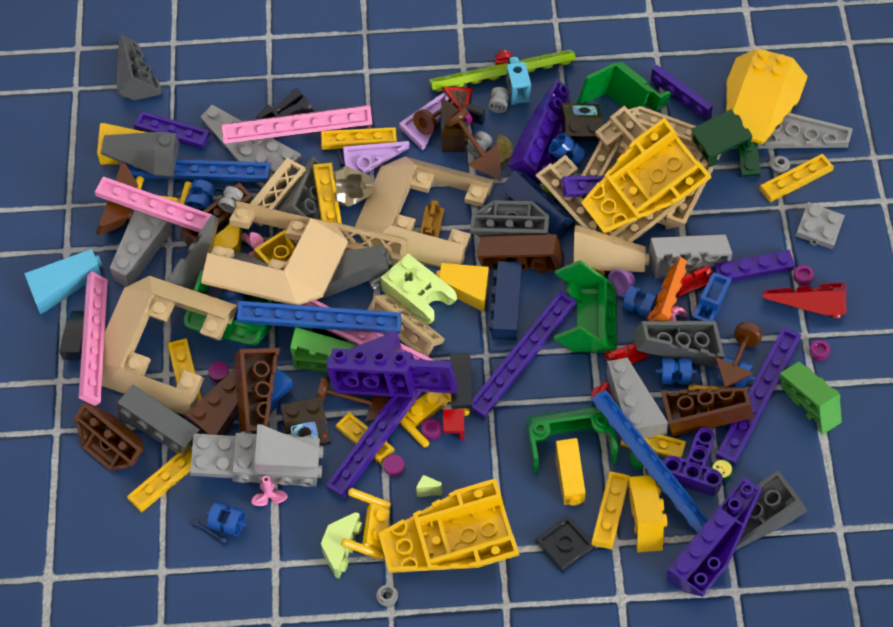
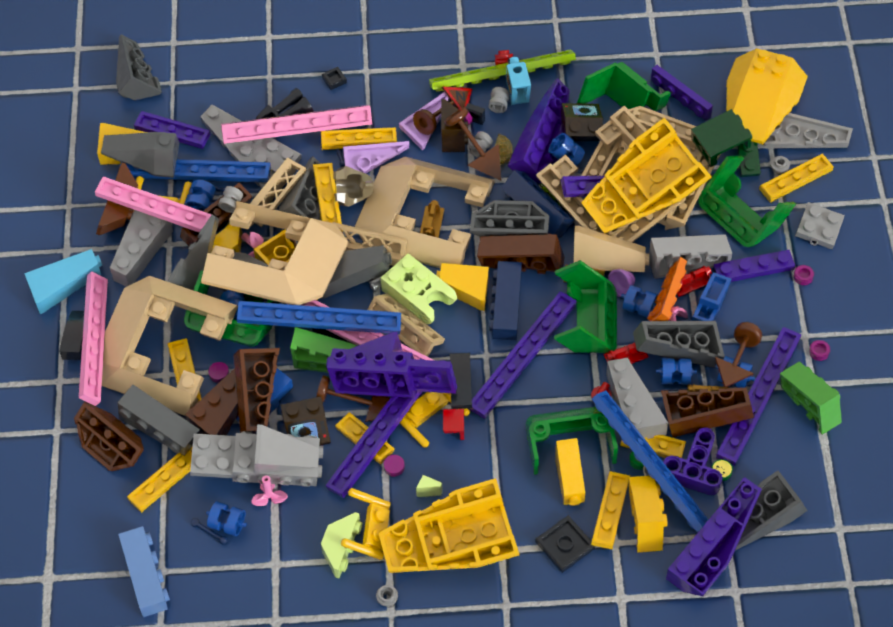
magenta tile [421,419,442,440] -> none
red wedge [763,282,847,318] -> none
none -> medium blue brick [118,526,170,617]
none -> black tile [322,67,347,90]
none -> green windscreen [698,156,796,247]

